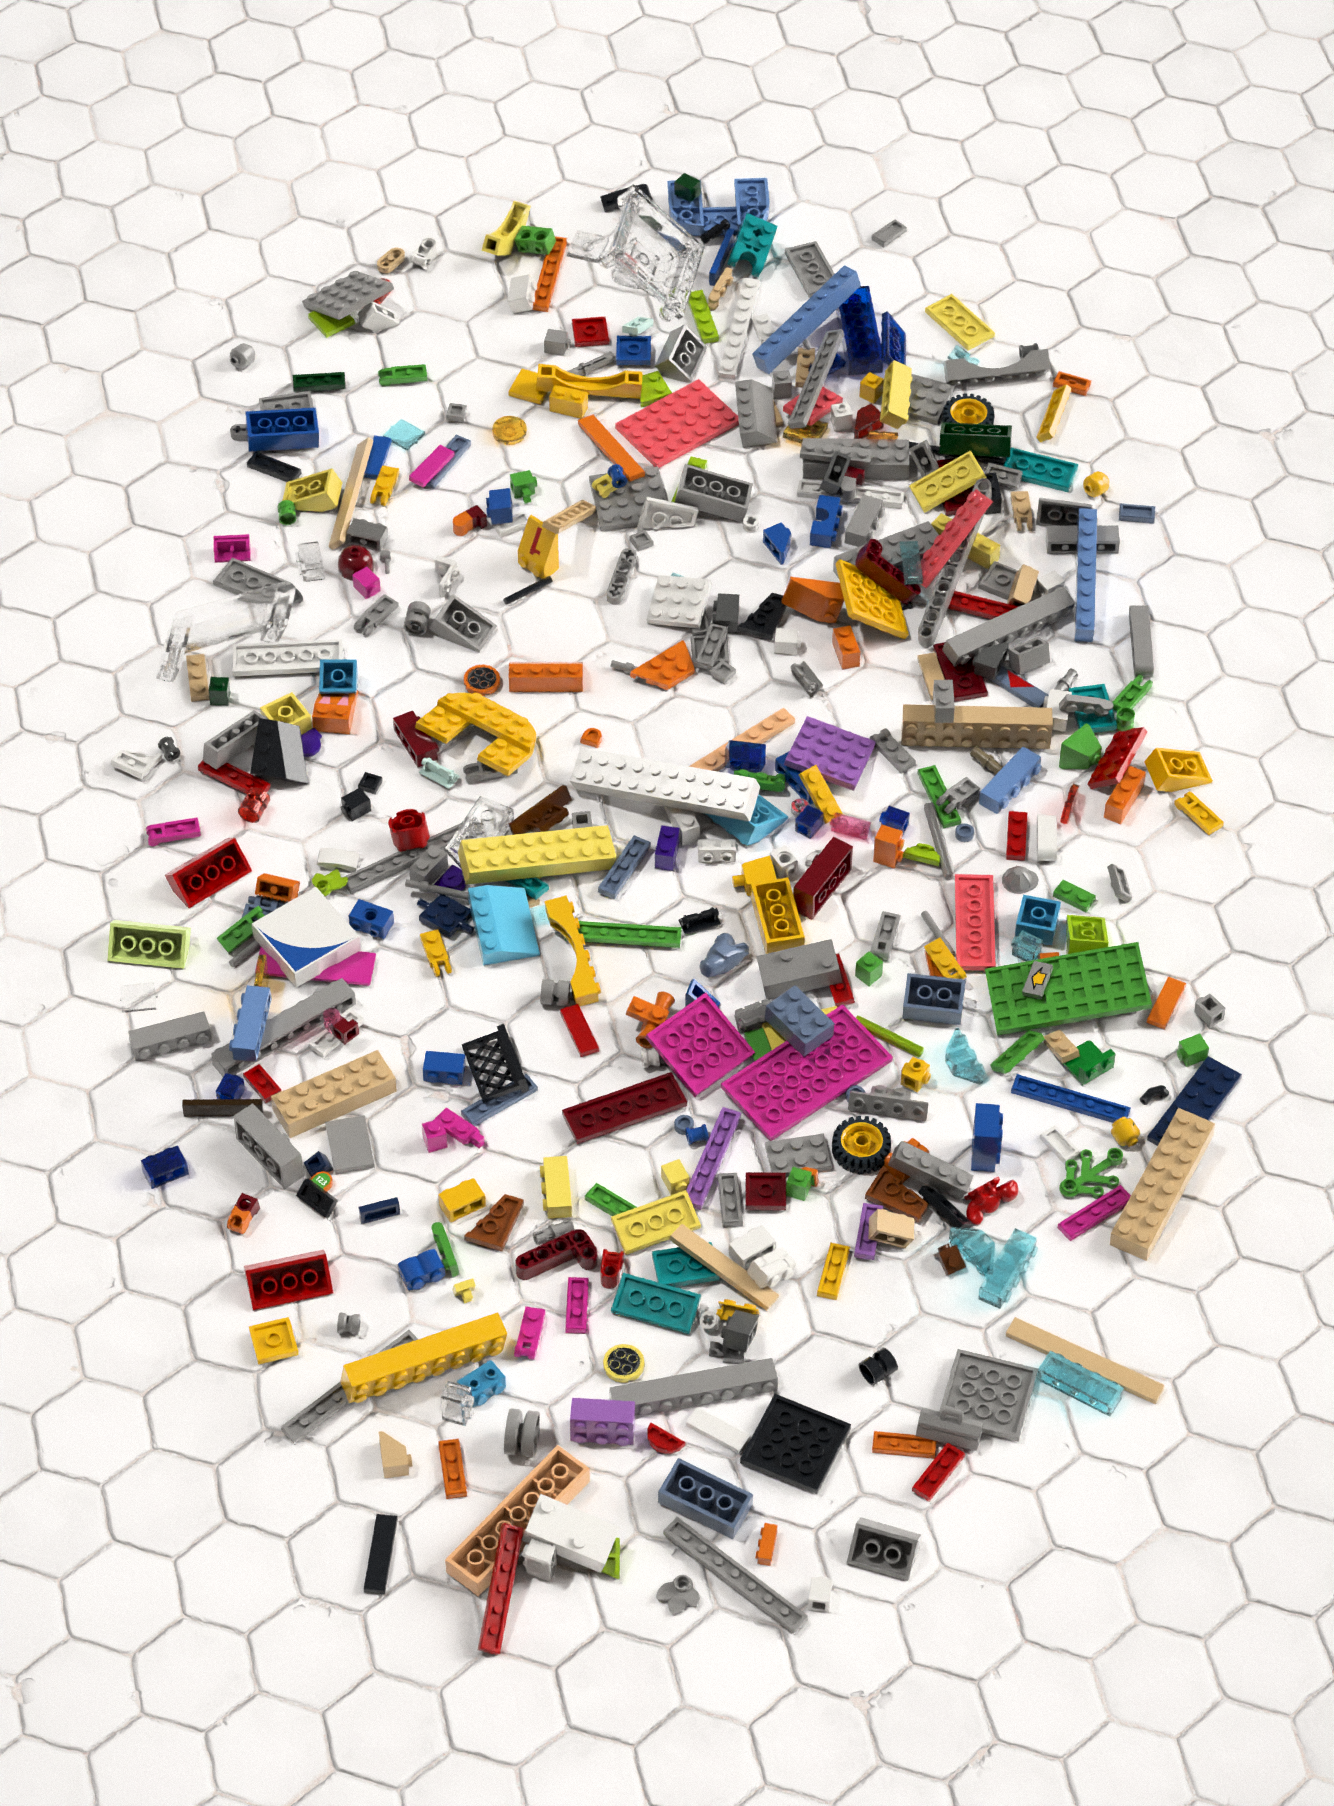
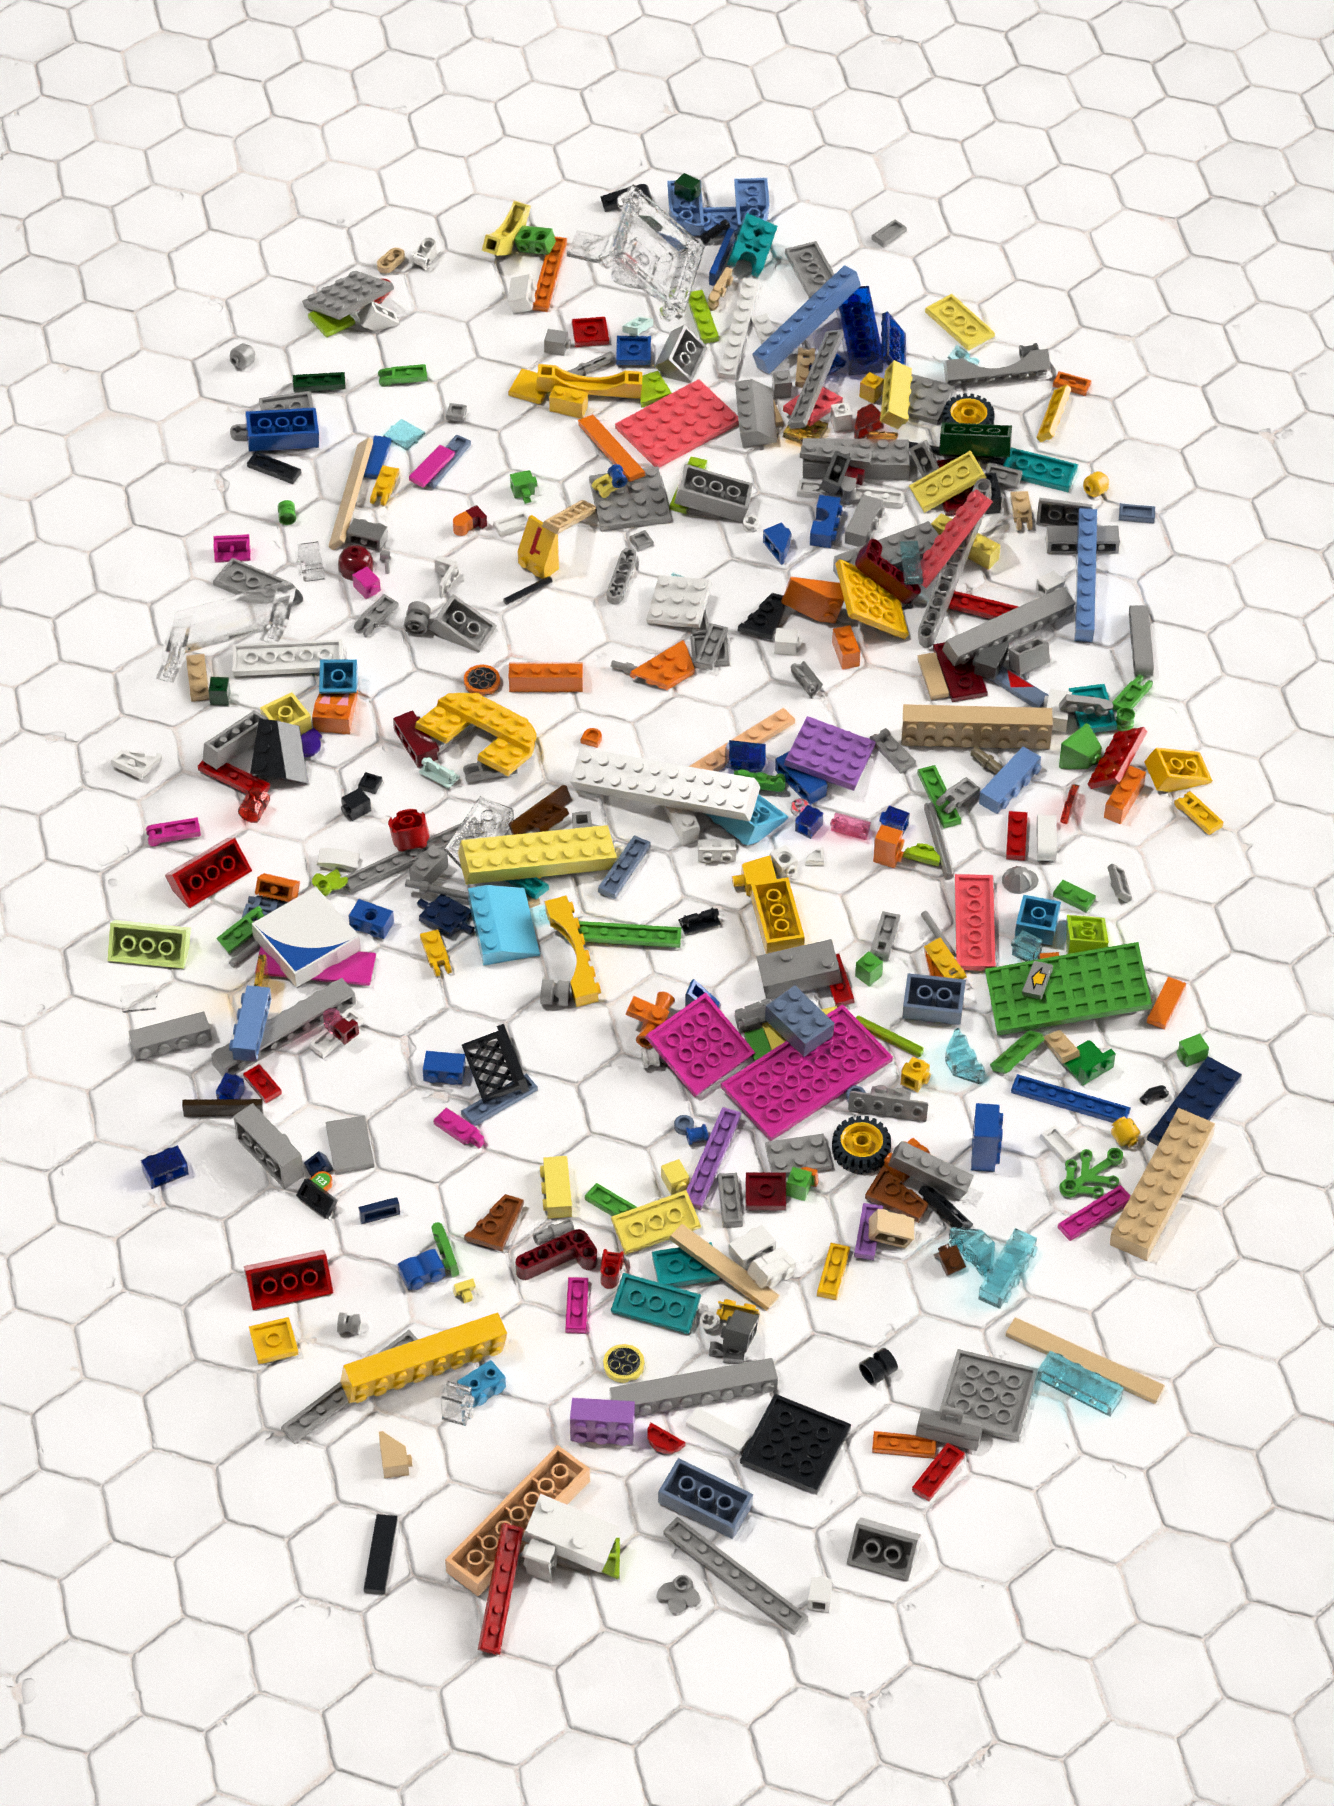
dark grey bush [158,736,181,761] -> none
leg [227,1193,260,1234] -> none
tan brick [271,1050,397,1138] -> none
light yellow slope [282,468,342,512] -> none
dark pink brick [422,1119,448,1153] -> none
dark purple piece [434,864,466,895] -> none
yellow brick [438,1178,486,1223] -> none
orange tile [438,1438,467,1499] -> none
blue brick [486,488,513,525] -> none
clear yellow tile [492,416,527,445] -> none
light grey wheel [504,1408,540,1458] -> none
dark pink plate [514,1306,546,1360] -> none
red tile [560,1004,599,1057] -> none
dark red plate [562,1072,687,1144] -> none
white wing [637,497,698,531] -> none
dark purple brick [655,825,680,871] -> none
sand blue animal [699,933,749,978] -> none
light grey plate [710,660,736,684] -> none
dark grey brick [712,593,740,634] -> none
orange piece [755,1523,778,1566] -> none
dark red brick [793,836,853,920] -> none
yellow plate [798,765,843,824] -> none
light grey brick [933,680,955,723] -> none
sand blue tile [955,823,974,842] -> none
red animal [964,1176,1019,1225] -> none
light grey tile [978,561,1018,600] -> none
tan brick [1007,564,1039,607] -> none
light grey pin [1054,668,1079,691] -> none
light grey brick [1194,993,1226,1029] -> none

